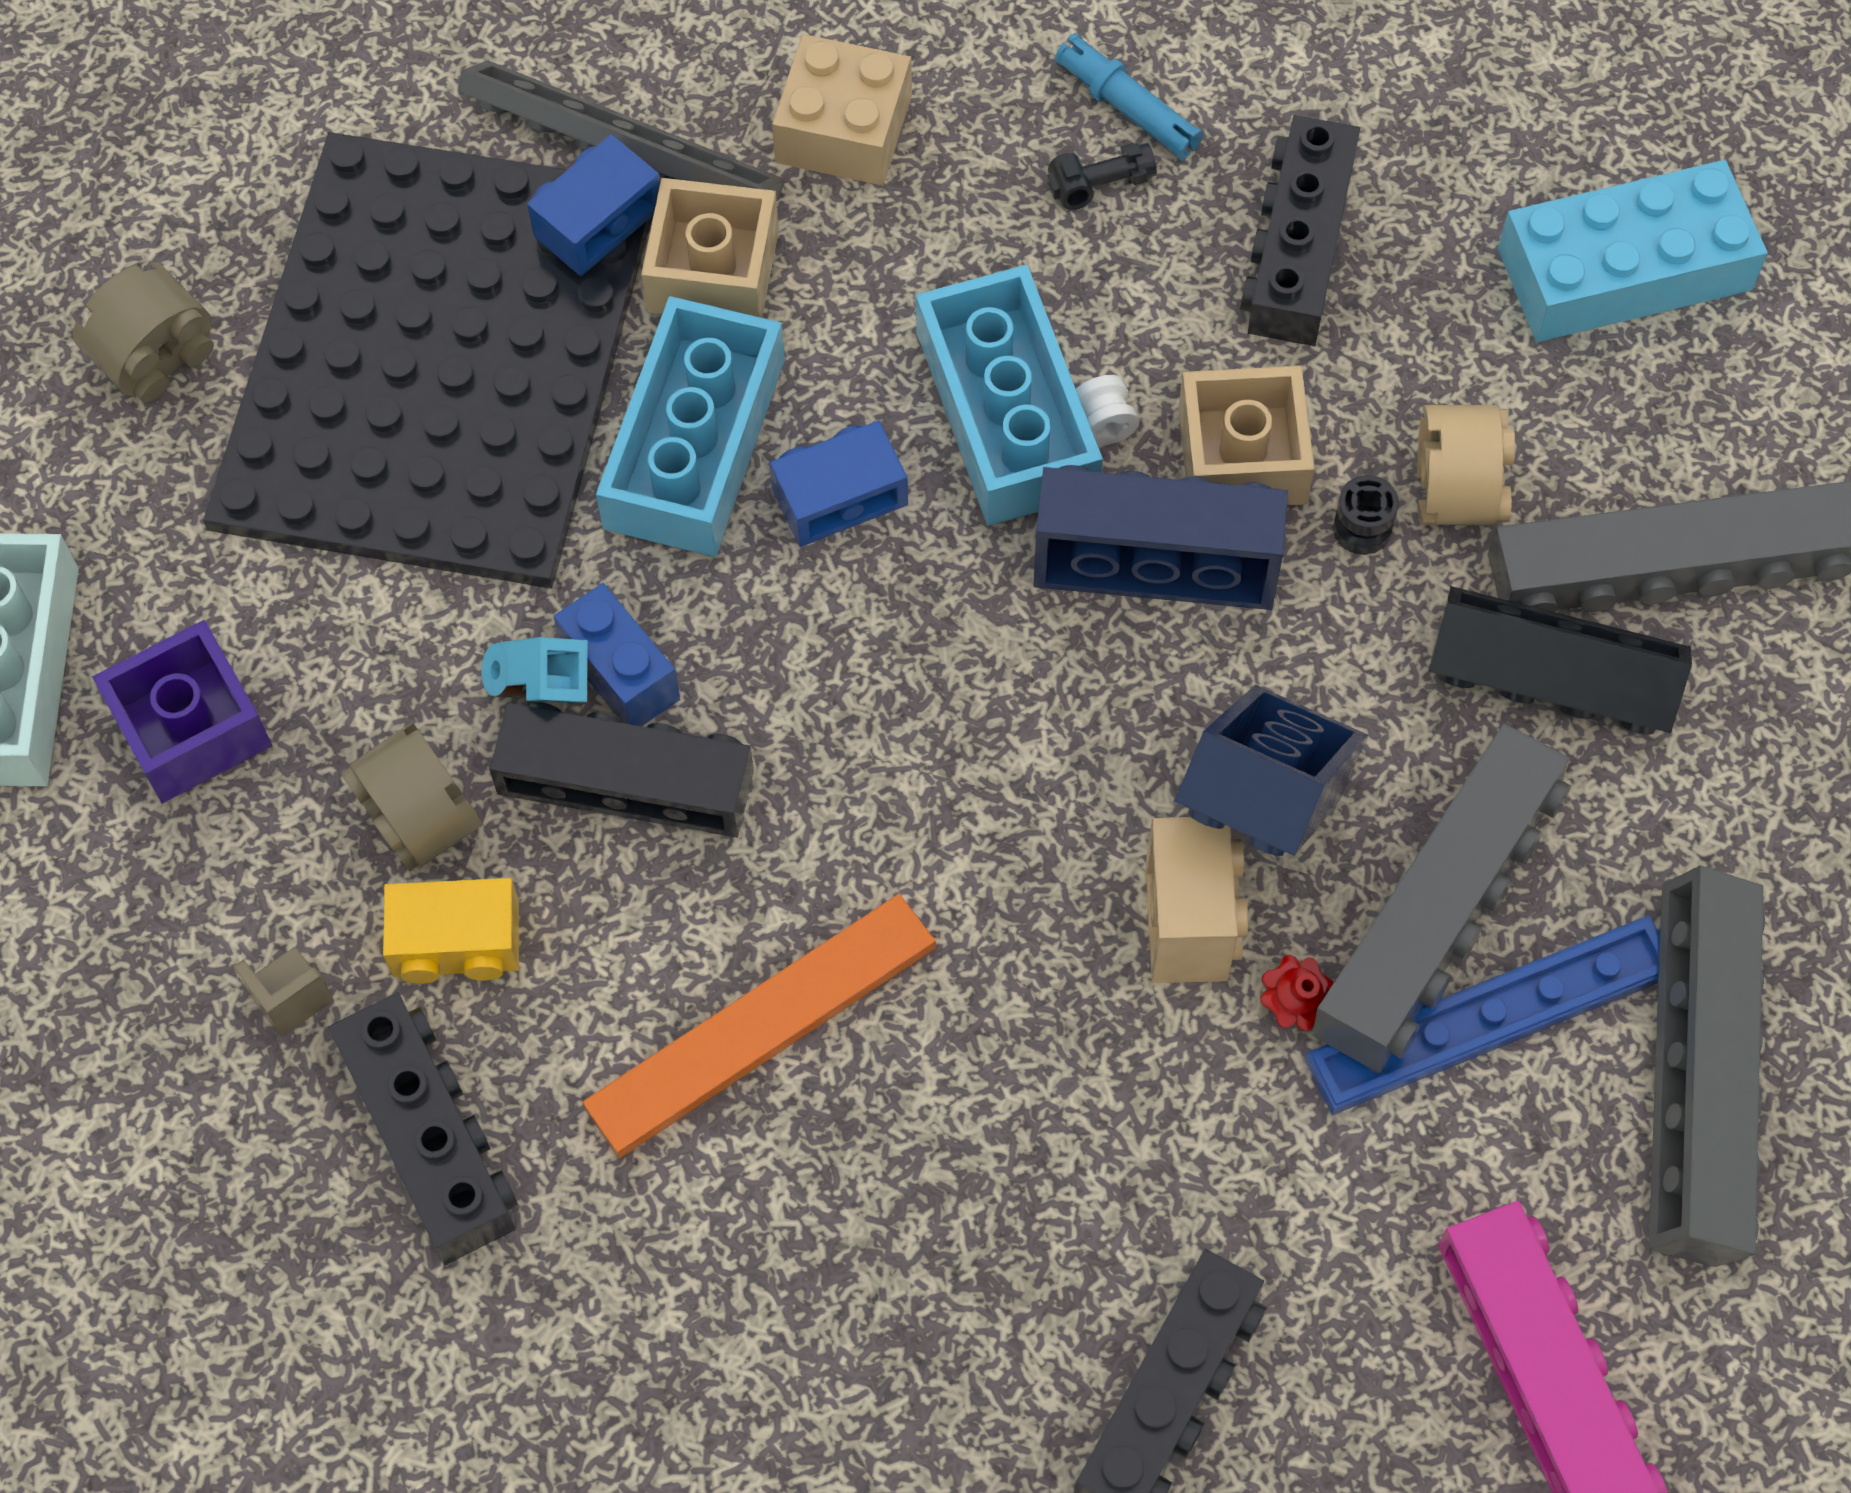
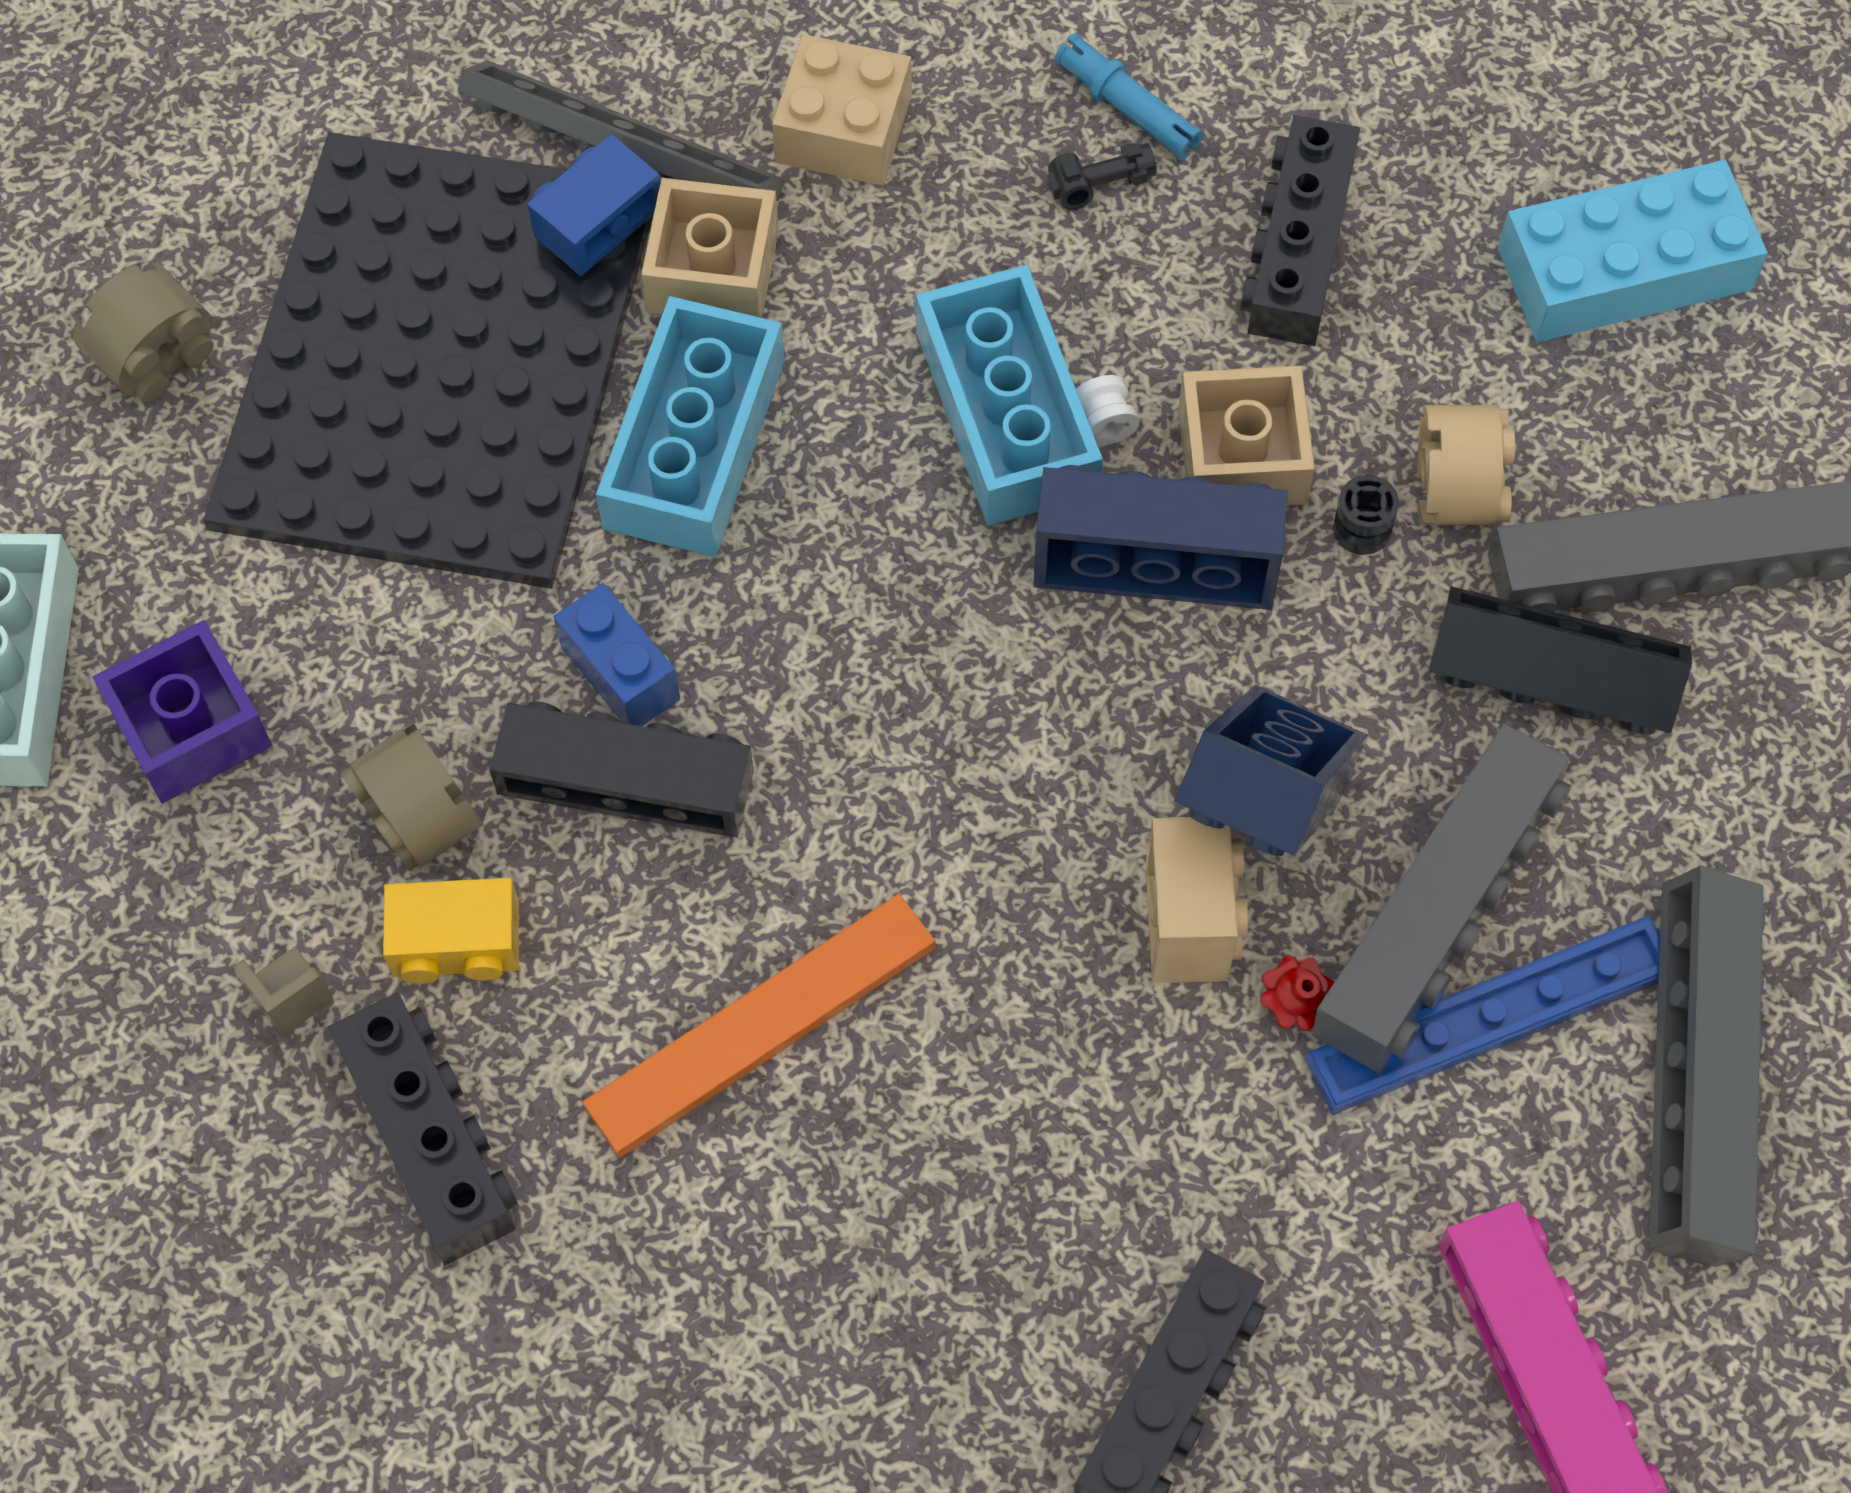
medium azure leg [481,637,588,703] -> none
blue brick [769,420,908,547] -> none

